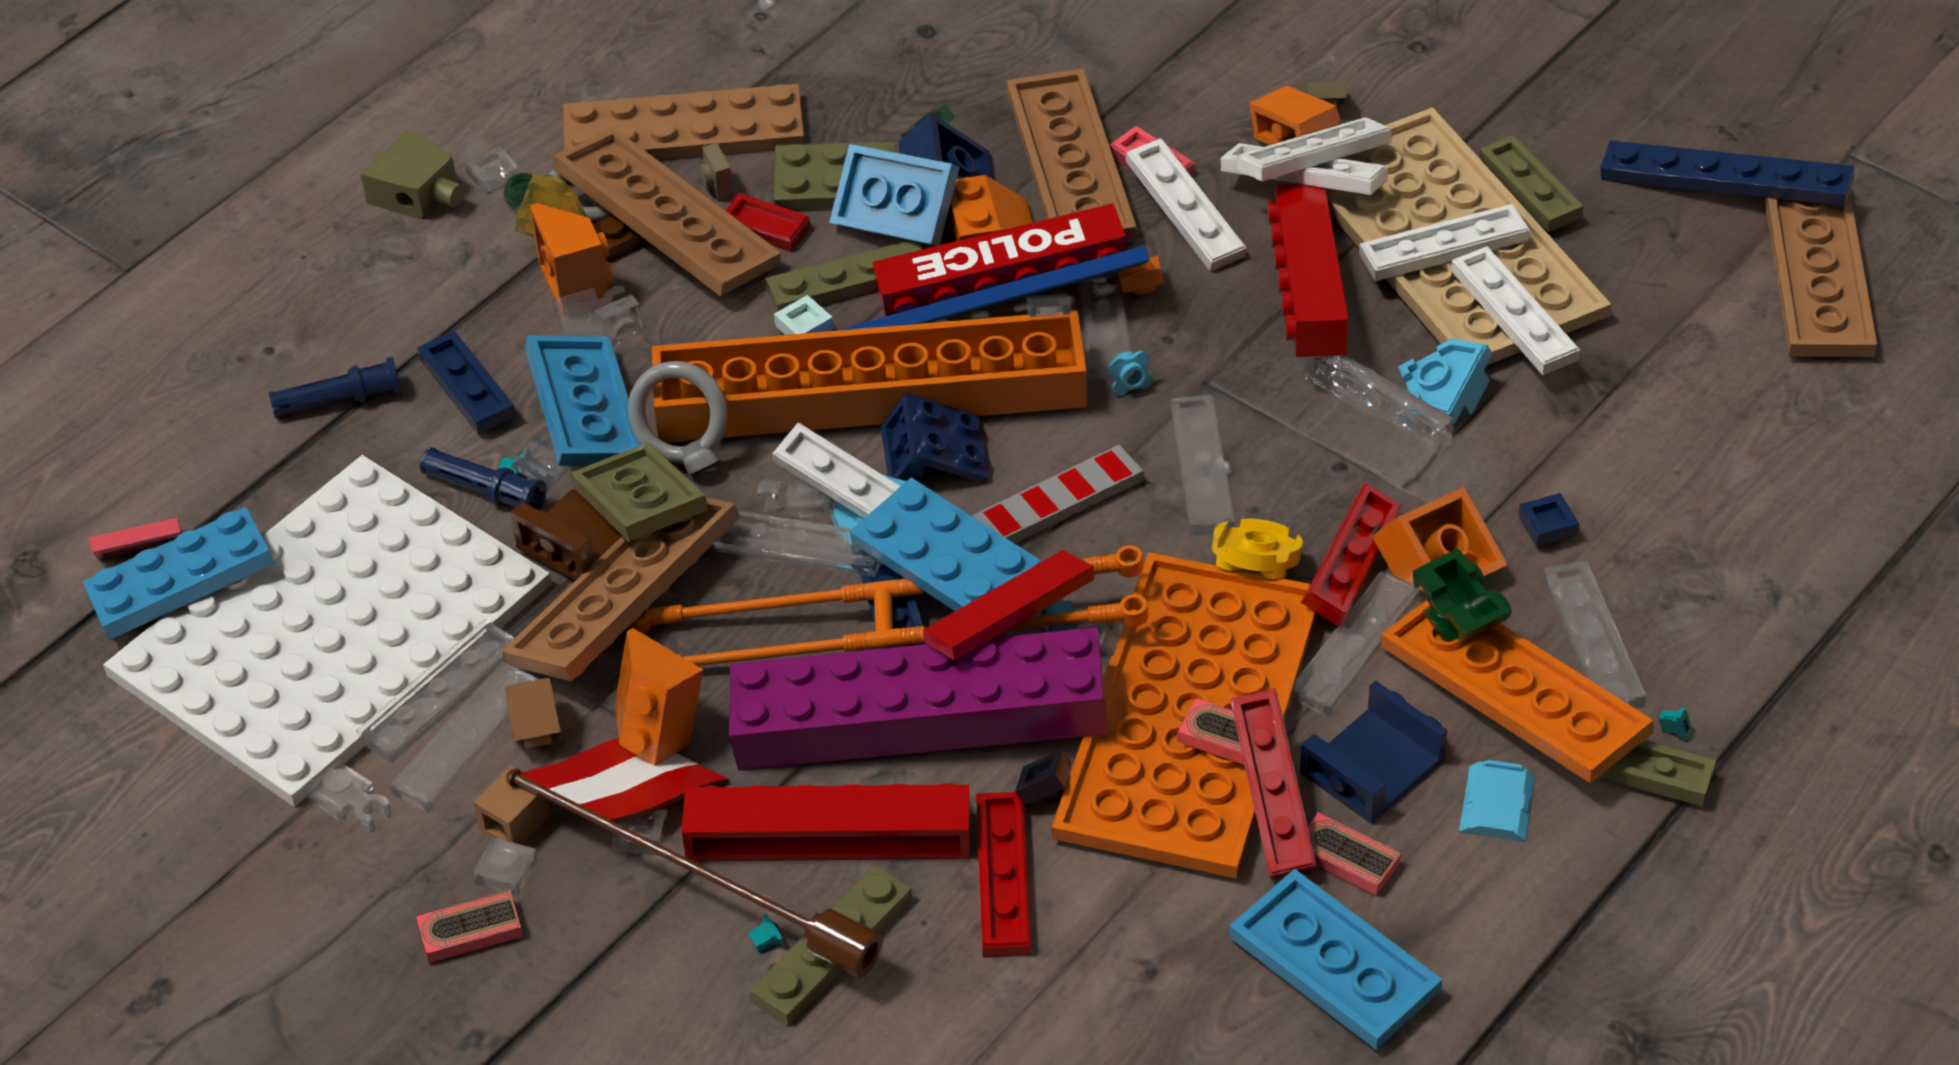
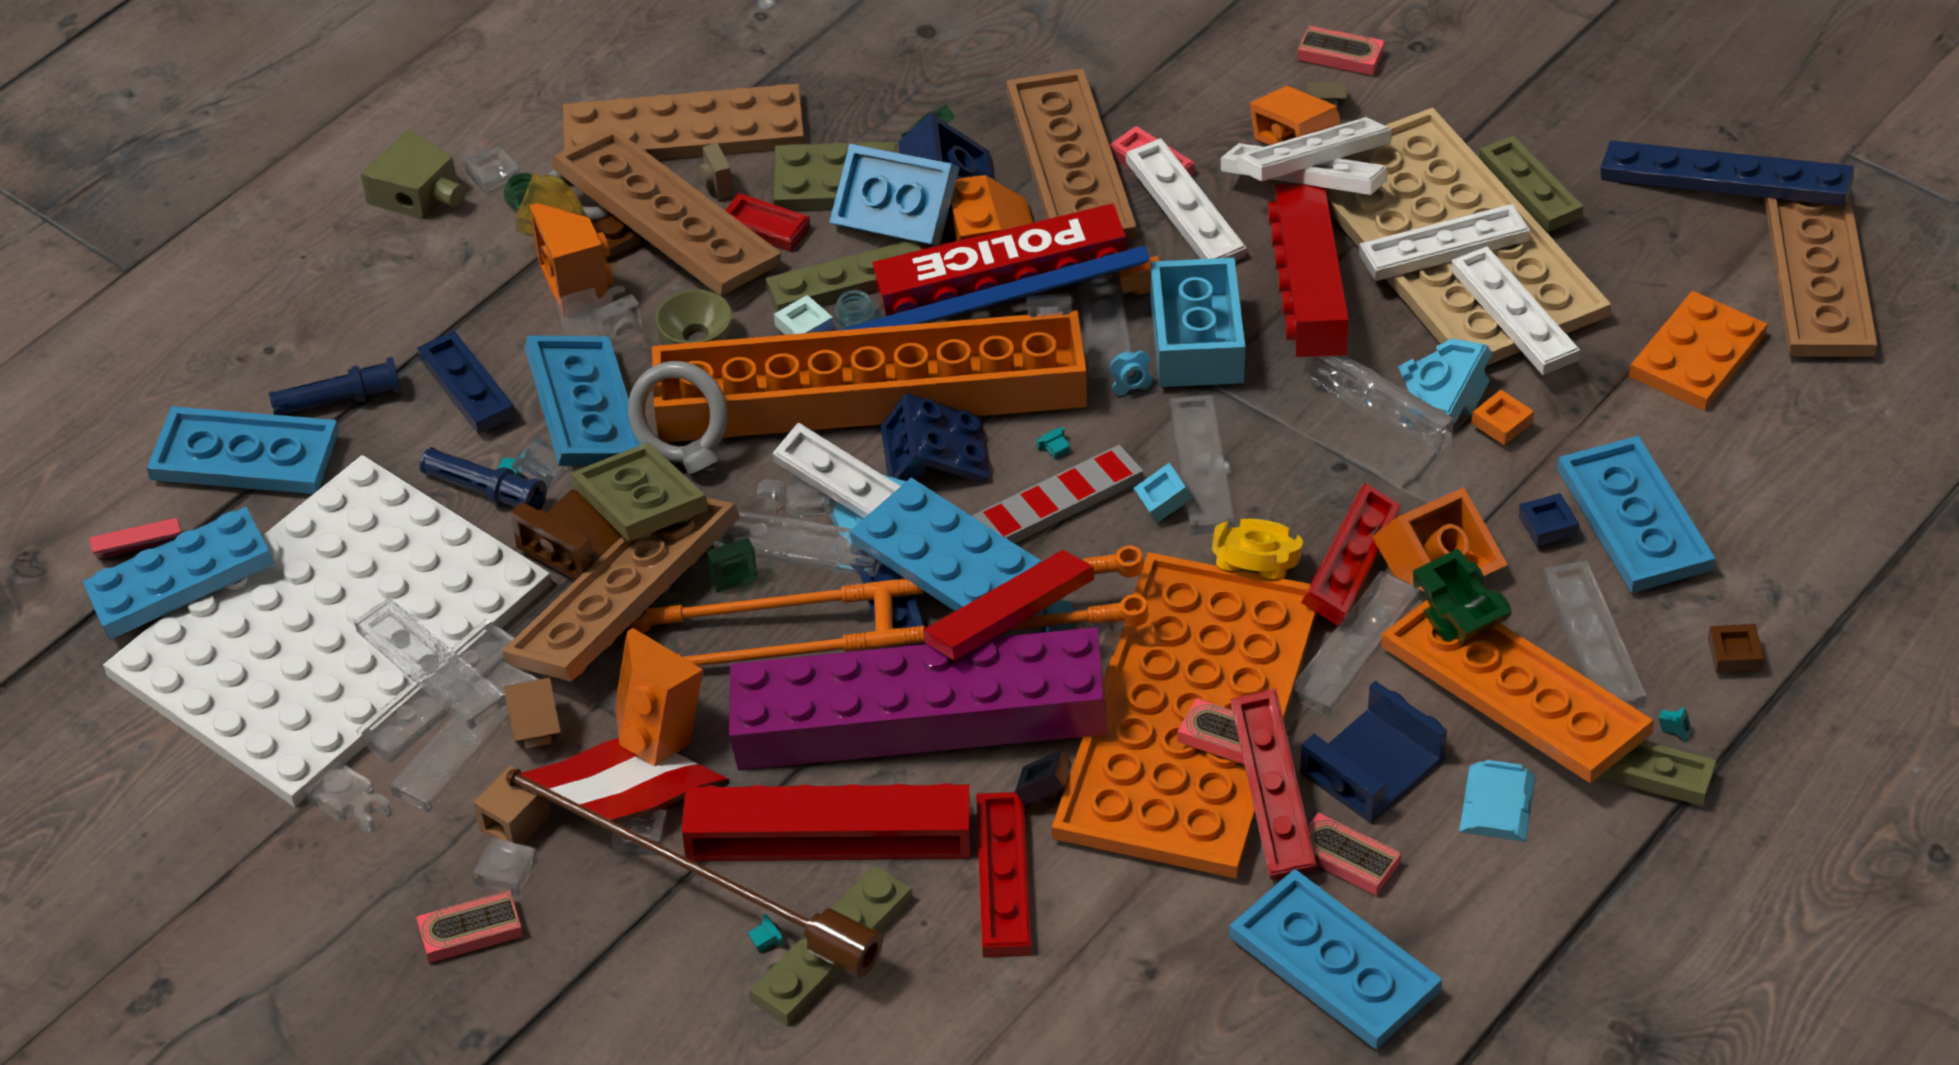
none -> dark azure plate [147,406,339,494]
none -> clear tile [354,597,507,730]
none -> olive piece [655,289,732,345]
none -> clear green plate [707,538,758,593]
none -> clear light blue plate [834,290,876,327]
none -> teal piece [1036,426,1070,460]
none -> medium azure plate [1134,463,1193,523]
none -> medium azure brick [1150,258,1245,387]
none -> tile [1298,25,1384,75]
none -> orange plate [1471,390,1534,446]
none -> dark azure plate [1557,436,1716,593]
none -> orange plate [1629,290,1768,411]
none -> reddish brown plate [1708,624,1764,673]

